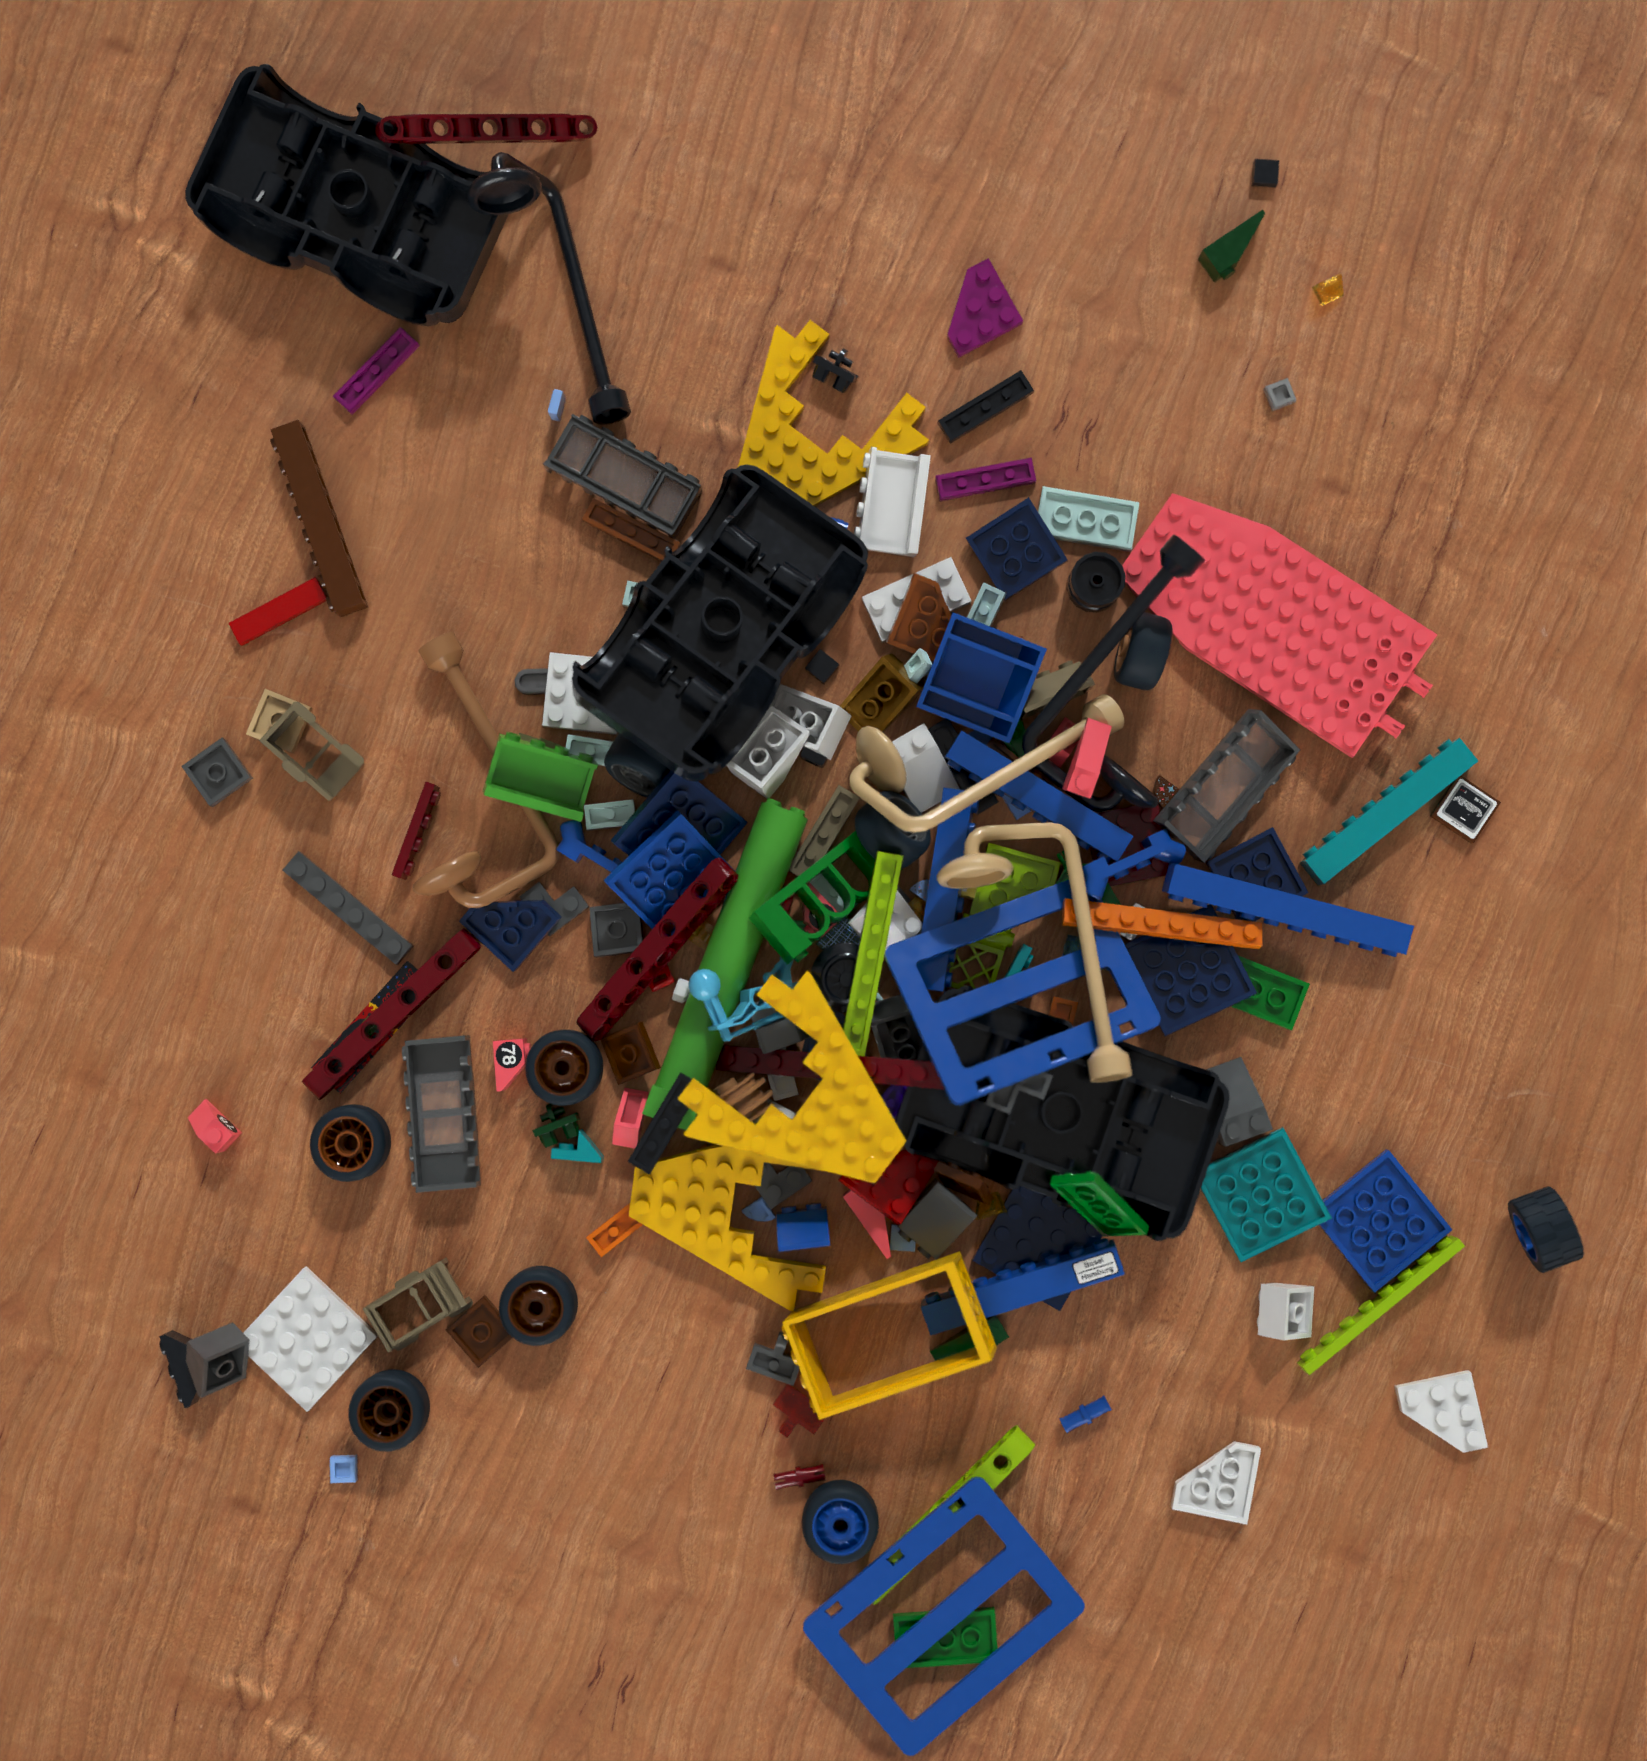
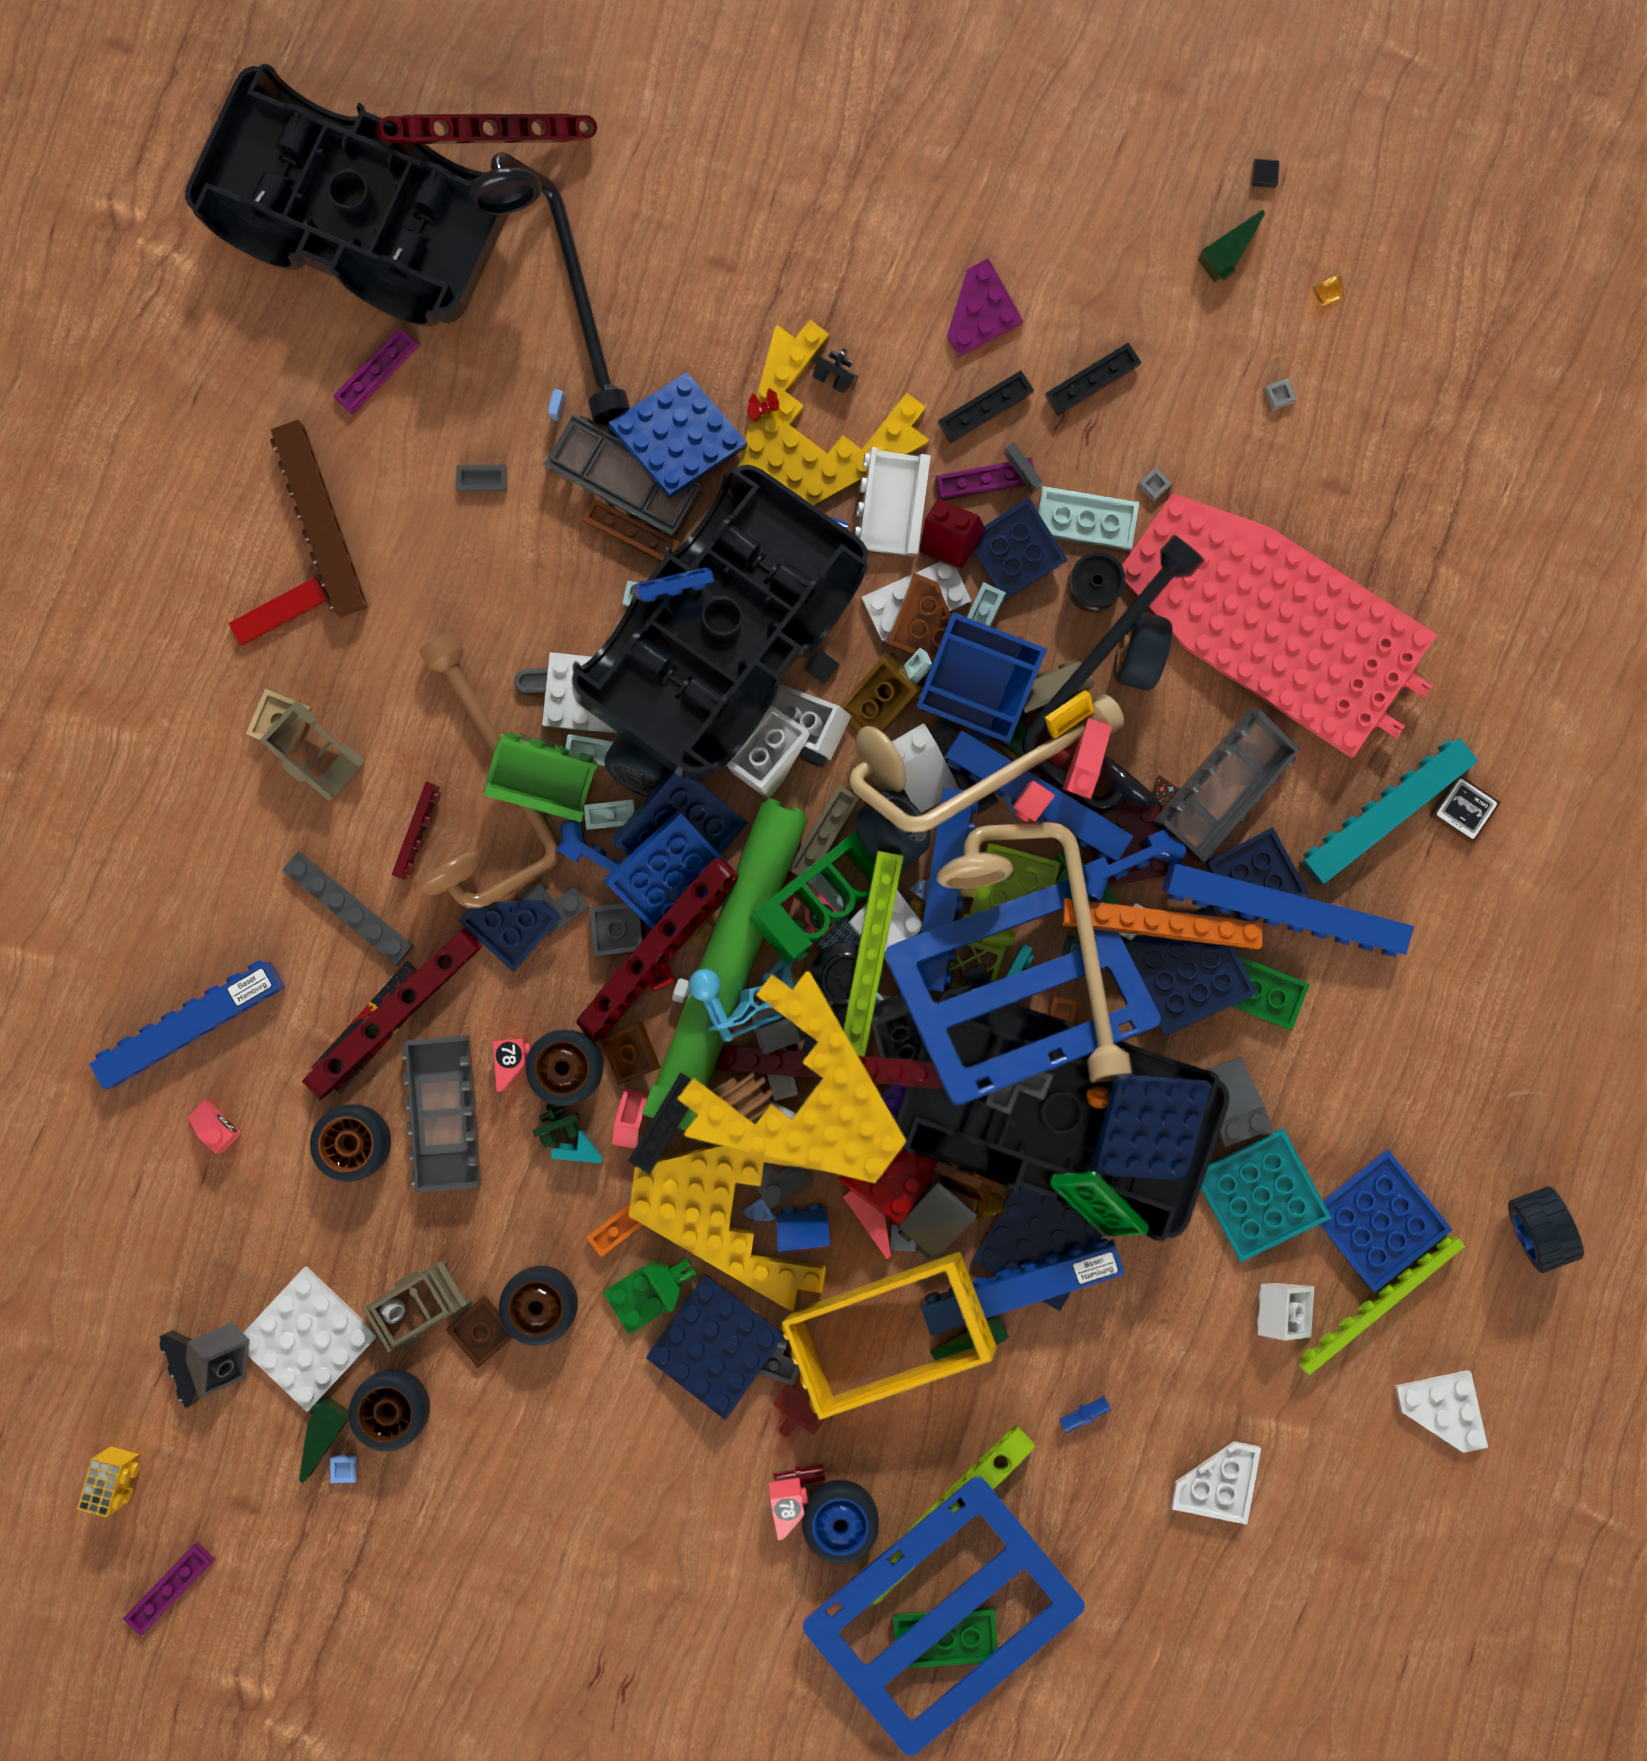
dark grey plate [181,738,253,807] -> none
none -> yellow brick [77,1447,140,1517]
none -> blue brick [89,960,286,1090]
none -> magenta tile [123,1541,215,1637]
none -> dark green slope [299,1396,349,1483]
none -> white tile [379,1297,406,1324]
none -> dark grey tile [457,465,507,492]
none -> green plate [603,1257,697,1335]
none -> blue plate [609,372,747,499]
none -> blue plate [633,568,714,601]
none -> dark blue plate [646,1274,784,1420]
none -> red piece [747,388,779,422]
none -> coral slope [769,1478,808,1540]
none -> dark red slope [919,498,986,570]
none -> black tile [960,963,992,989]
none -> dark grey tile [1004,442,1043,494]
none -> coral slope [1012,781,1055,823]
none -> black plate [1045,342,1142,416]
none -> yellow tile [1045,690,1095,739]
none -> orange plate [1087,1086,1110,1108]
none -> dark blue plate [1091,1074,1211,1180]
none -> light grey tile [1137,467,1172,503]

